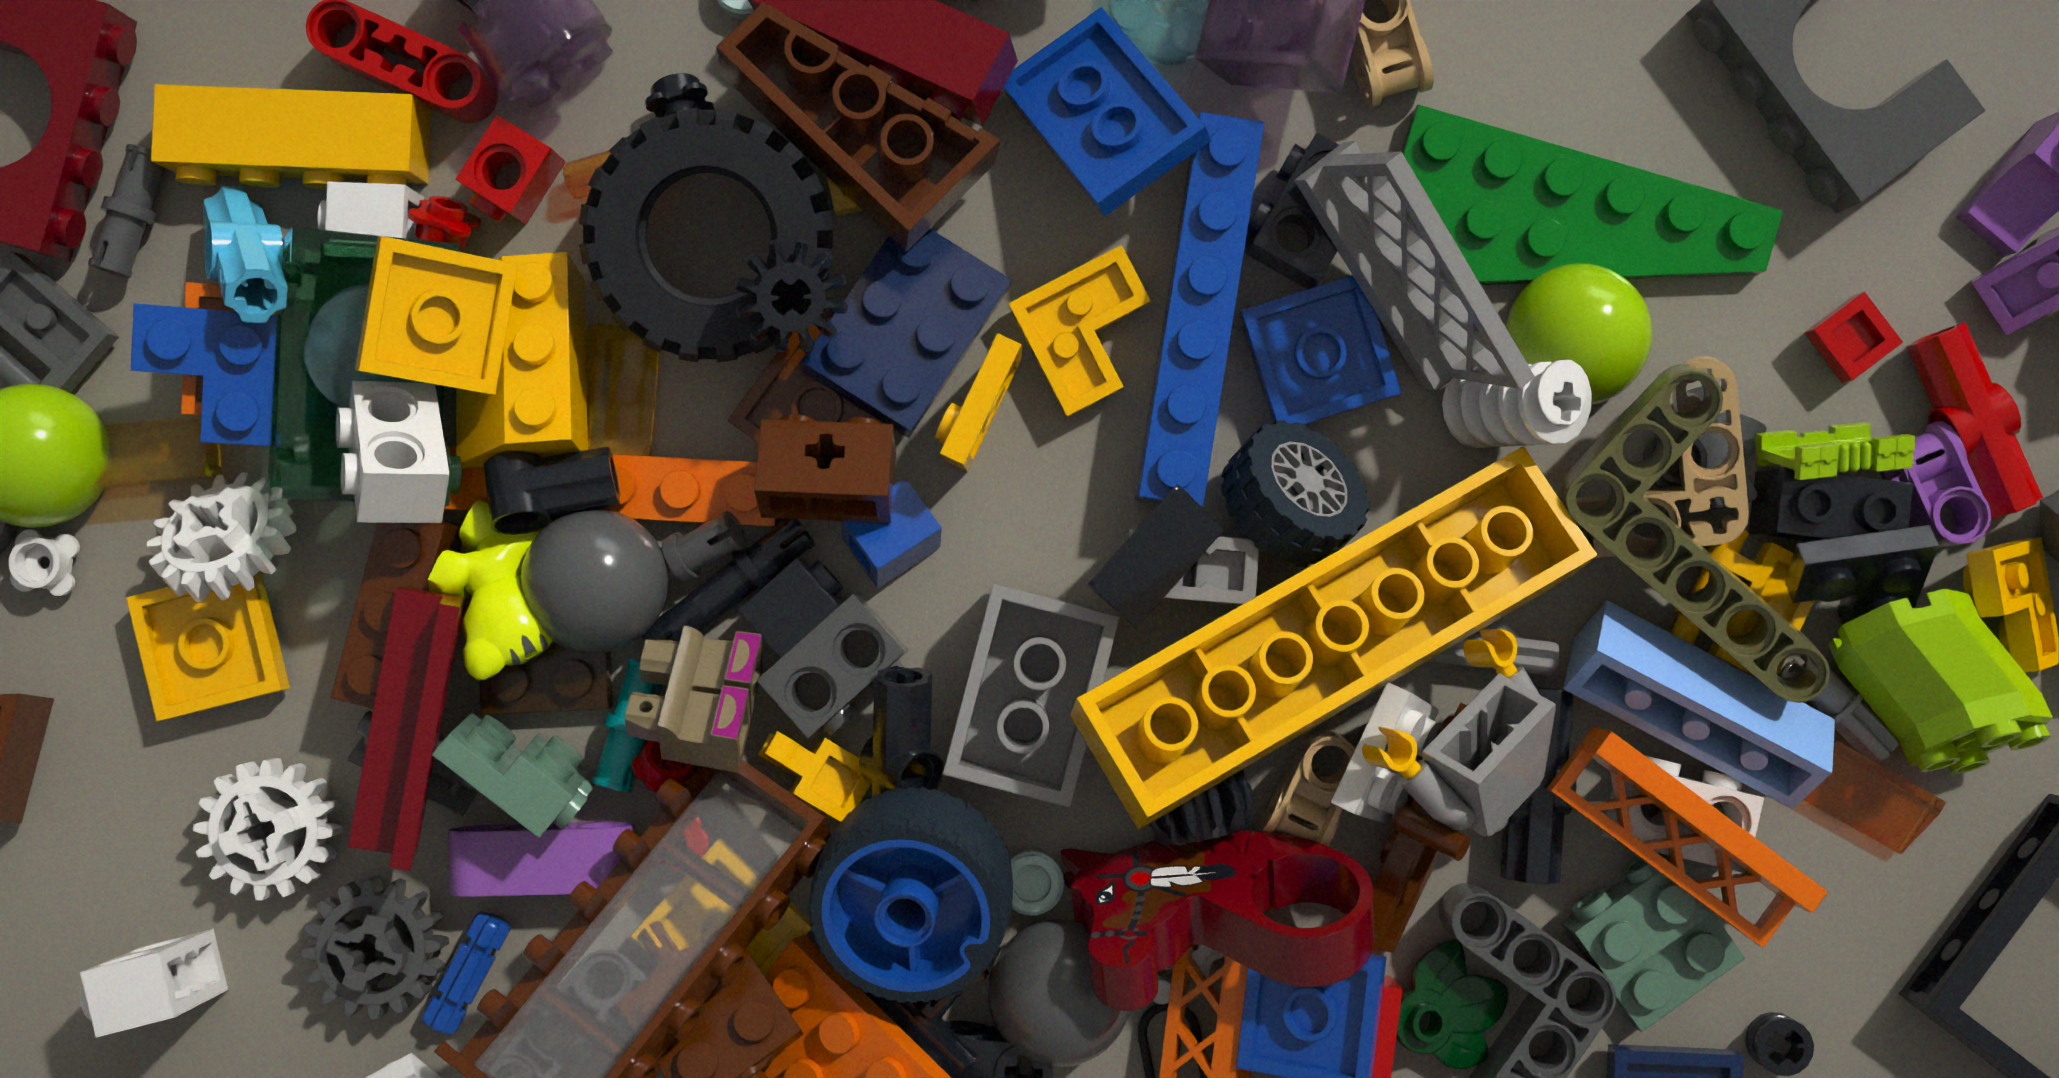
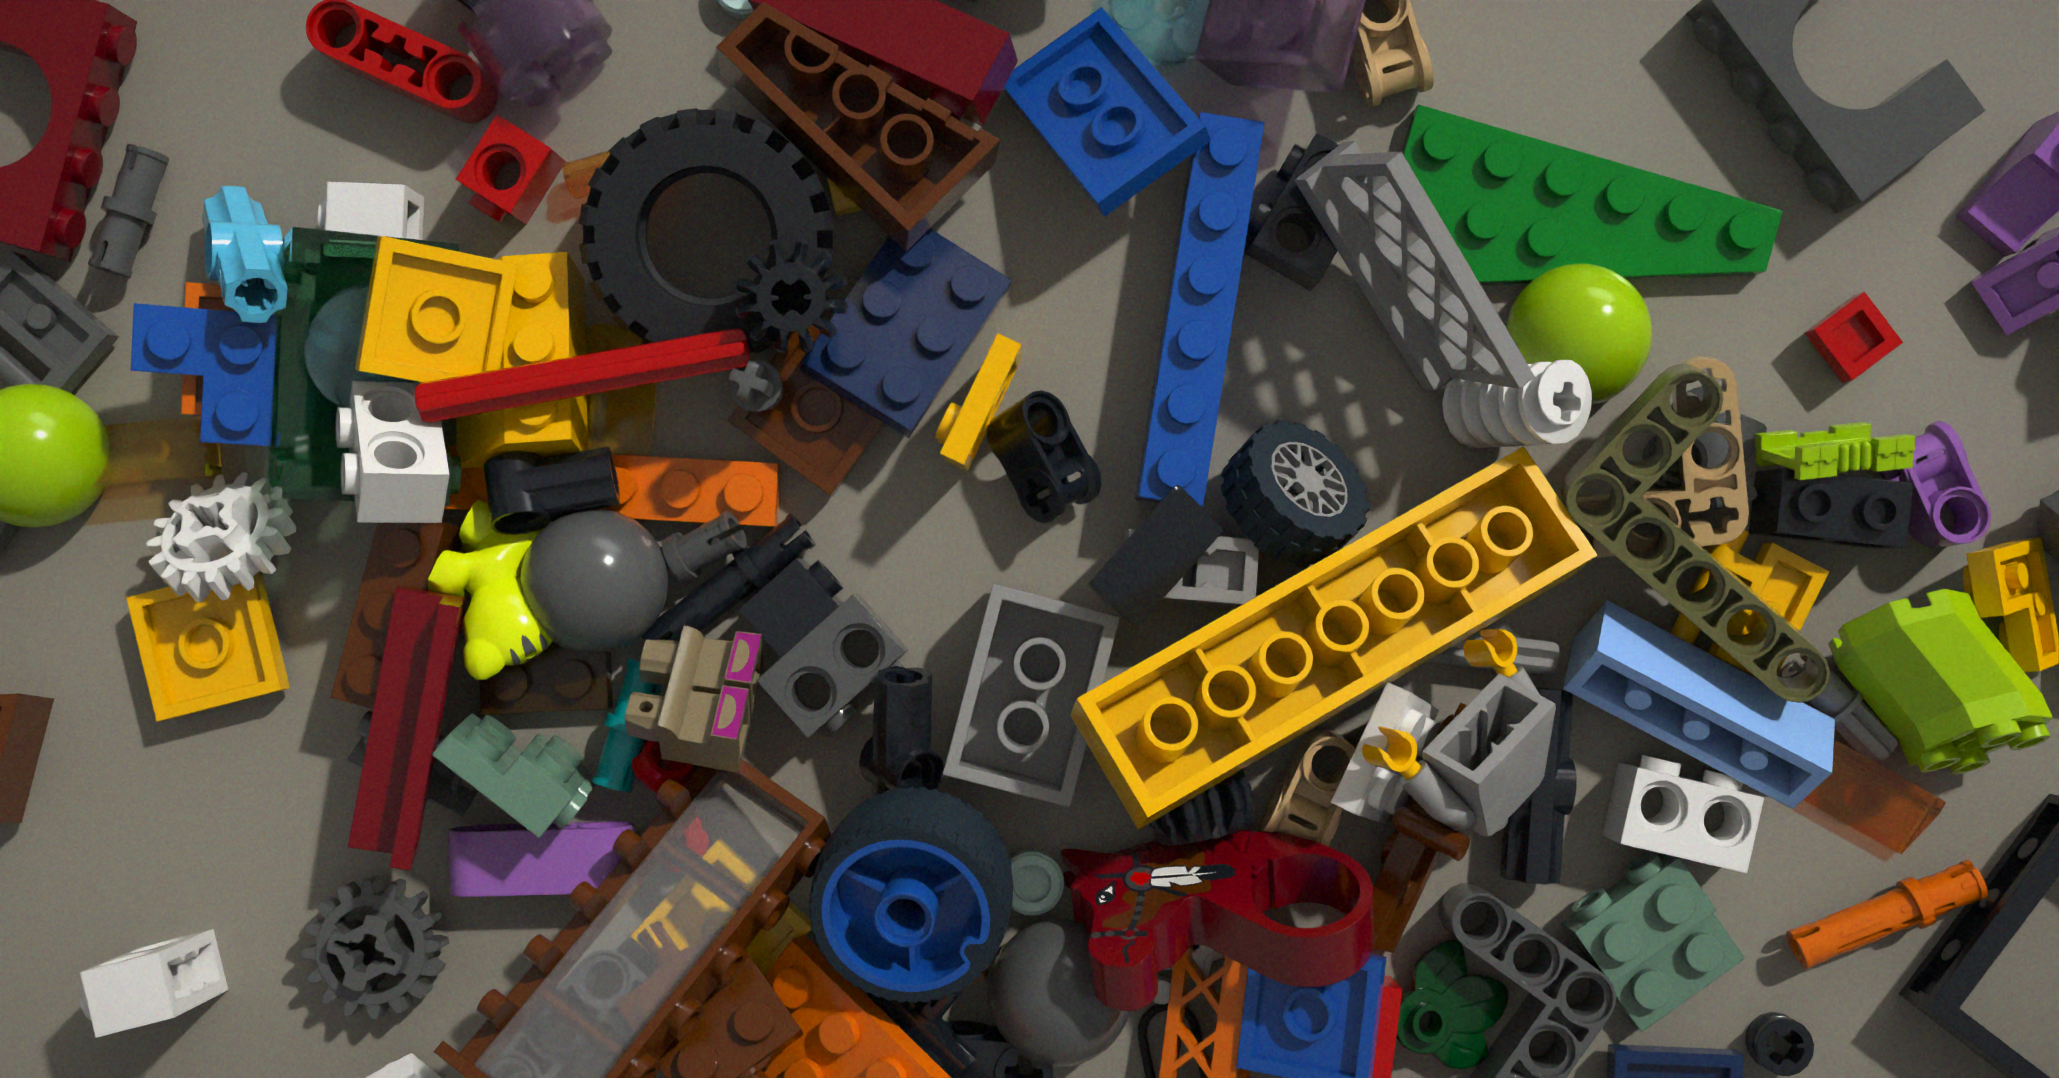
white plate [8,529,80,596] -> none
yellow brick [151,84,432,190] -> none
white gear [193,758,343,900] -> none
red plate [408,196,481,250] -> none
blue axle [422,911,510,1034] -> none
black plate [645,73,715,118] -> none
reddish brown brick [754,414,896,523] -> none
yellow plate [757,731,871,824] -> none
blue panel [841,480,942,589] -> none
yellow plate [1008,245,1151,418] -> none
blue plate [1239,275,1402,425] -> none
orange fence [1547,726,1828,948] -> none
black plate [1785,525,1939,625] -> none
red piece [1906,322,2043,520] -> none
none -> red axle [415,328,751,423]
none -> dark grey axle [728,359,784,412]
none -> black piece [987,390,1102,523]
none -> orange pin [1786,859,1988,970]

